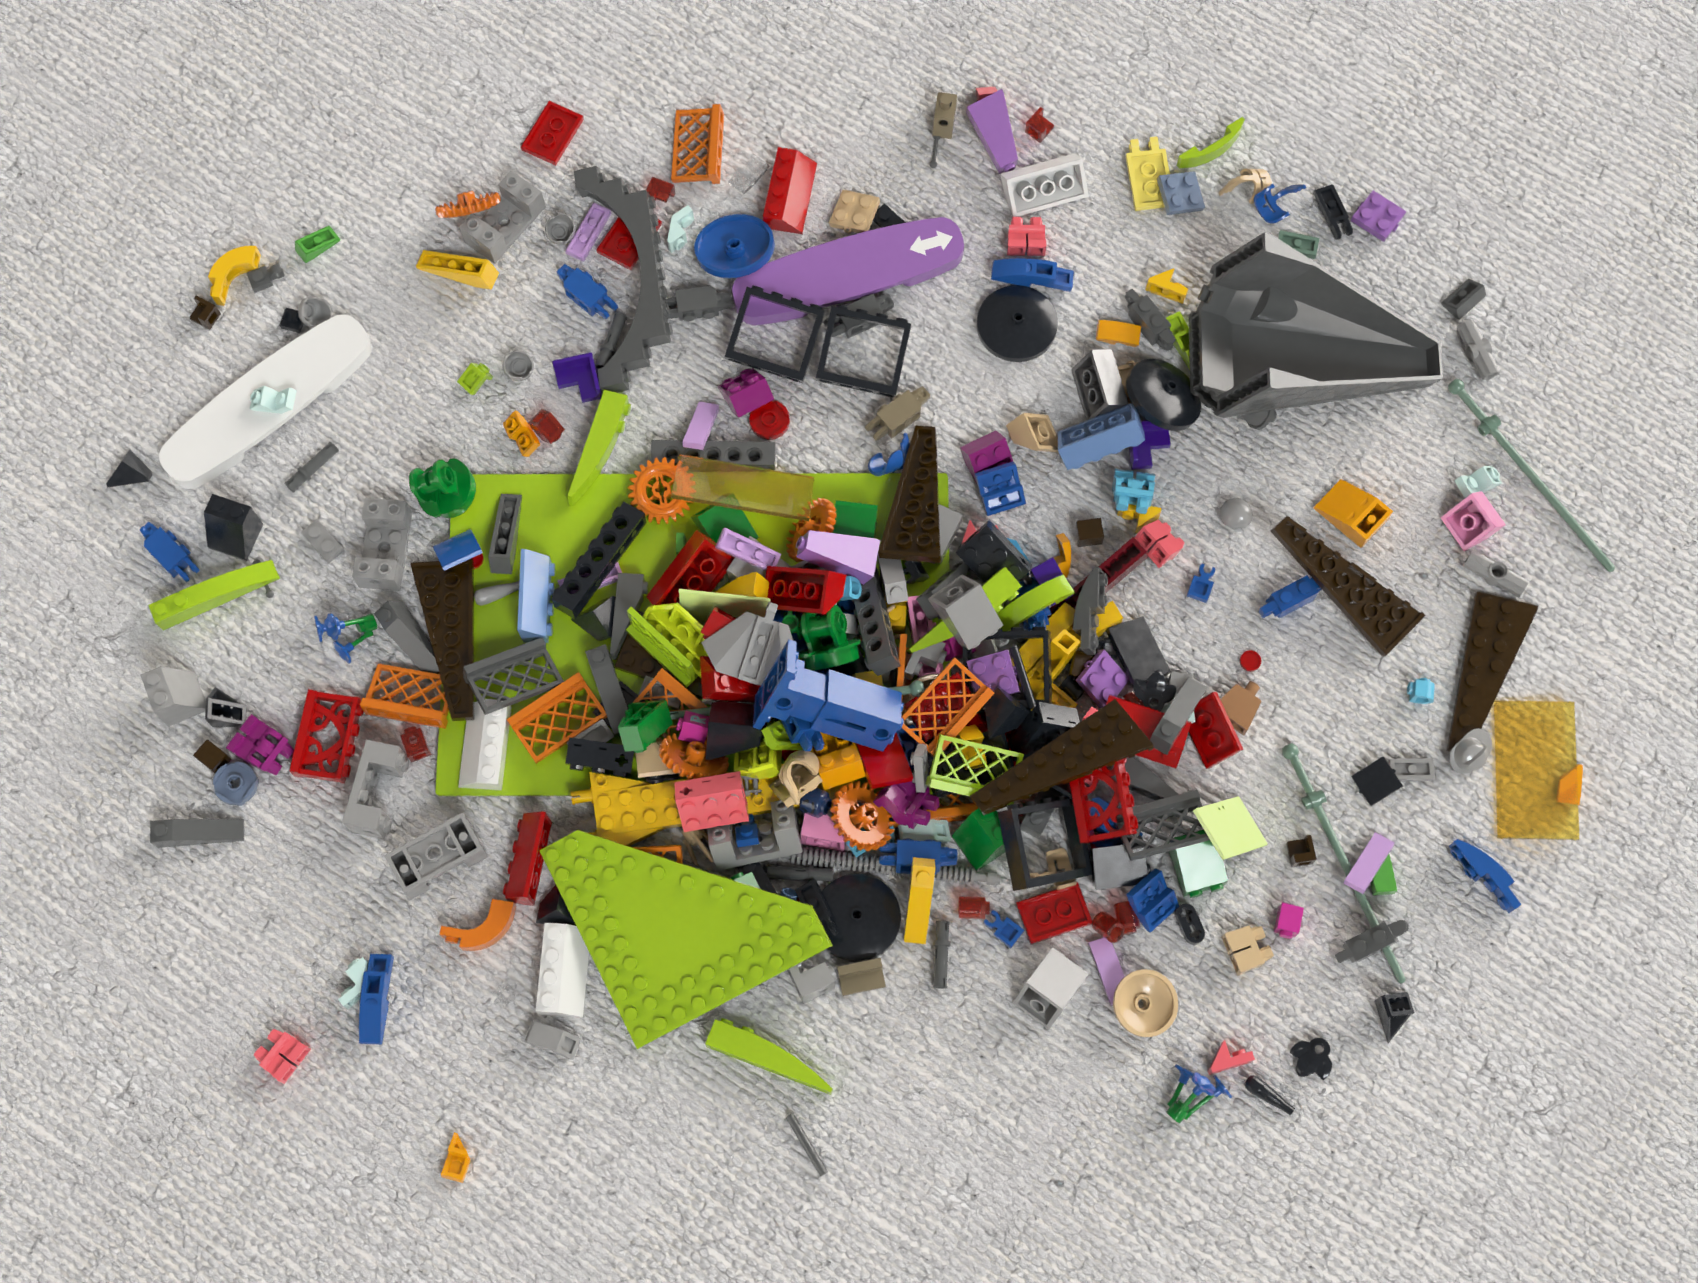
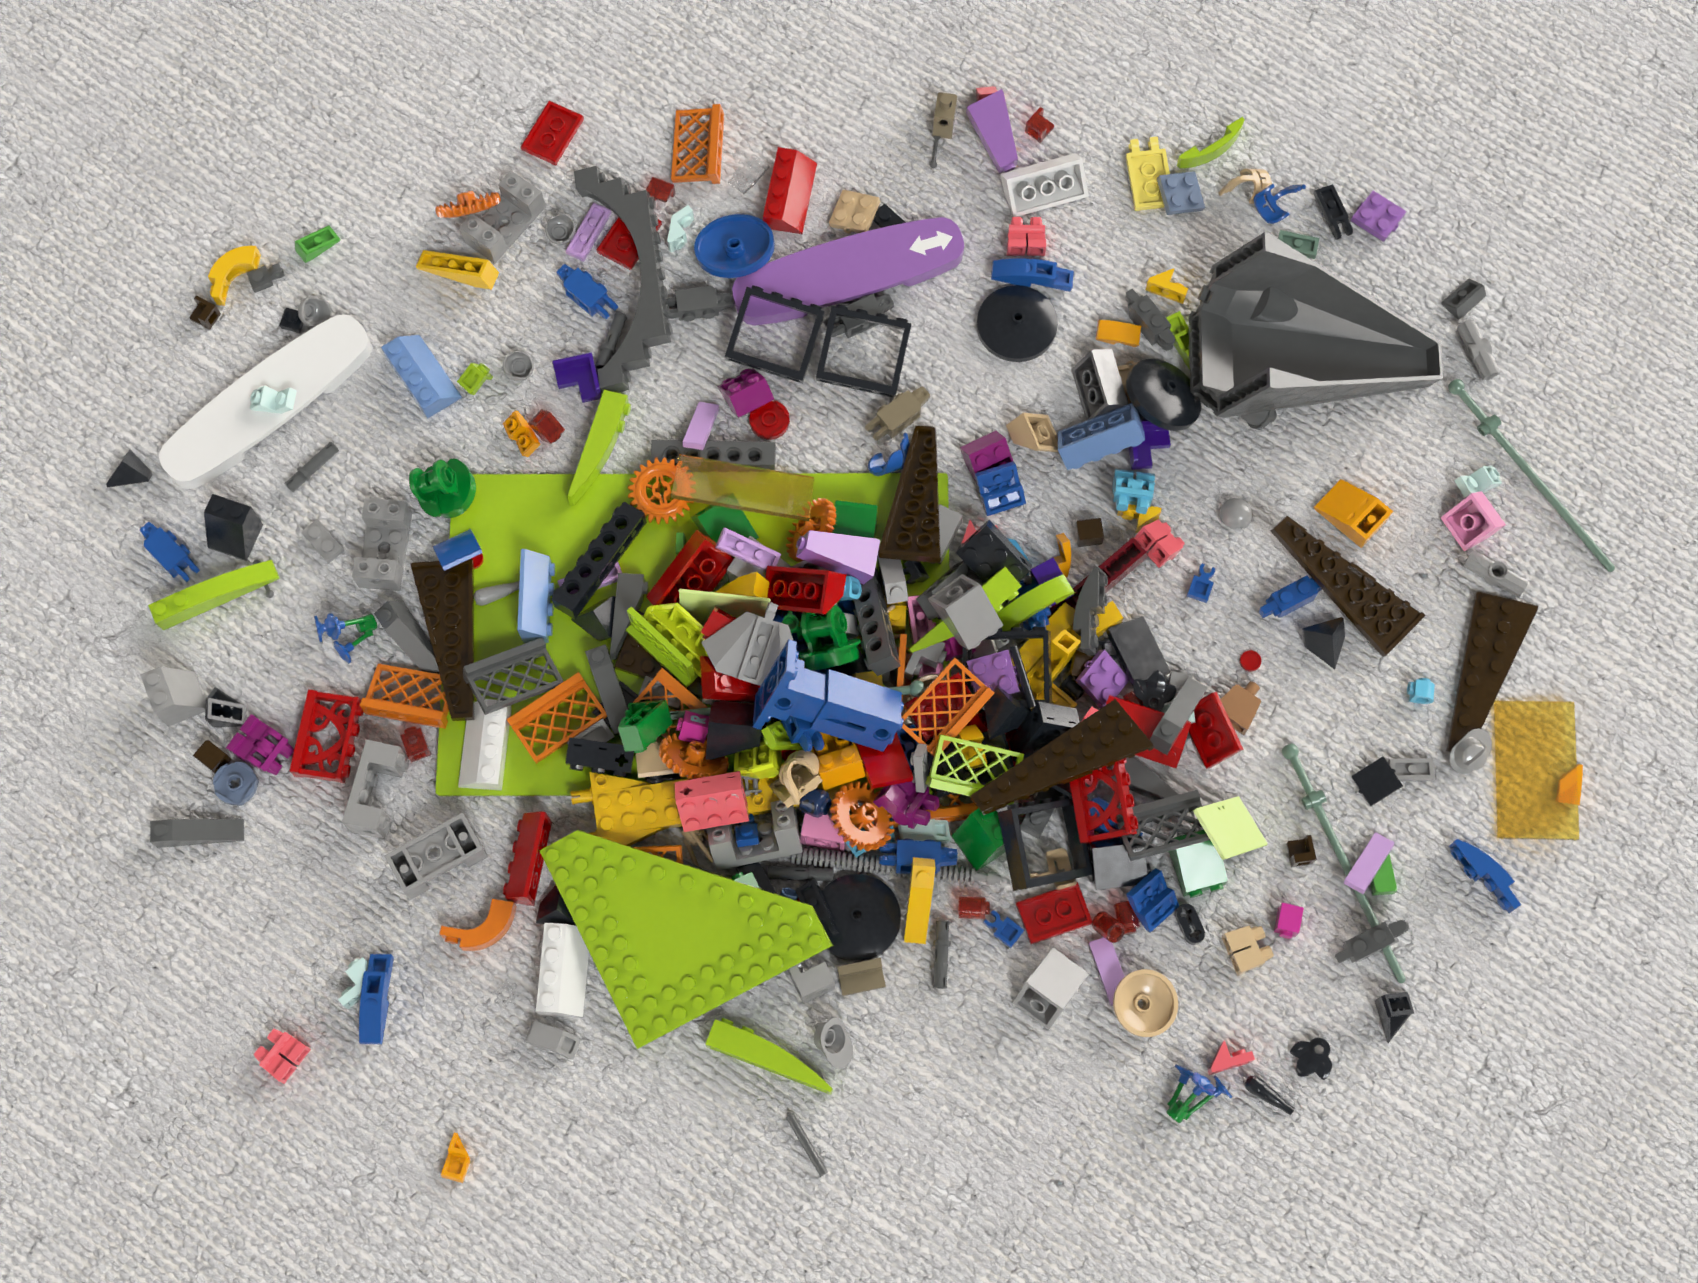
dark grey slope [488,494,522,574] -> none
none -> medium blue slope [381,335,462,419]
none -> light grey piece [814,1017,853,1069]
none -> black slope [1302,617,1345,670]

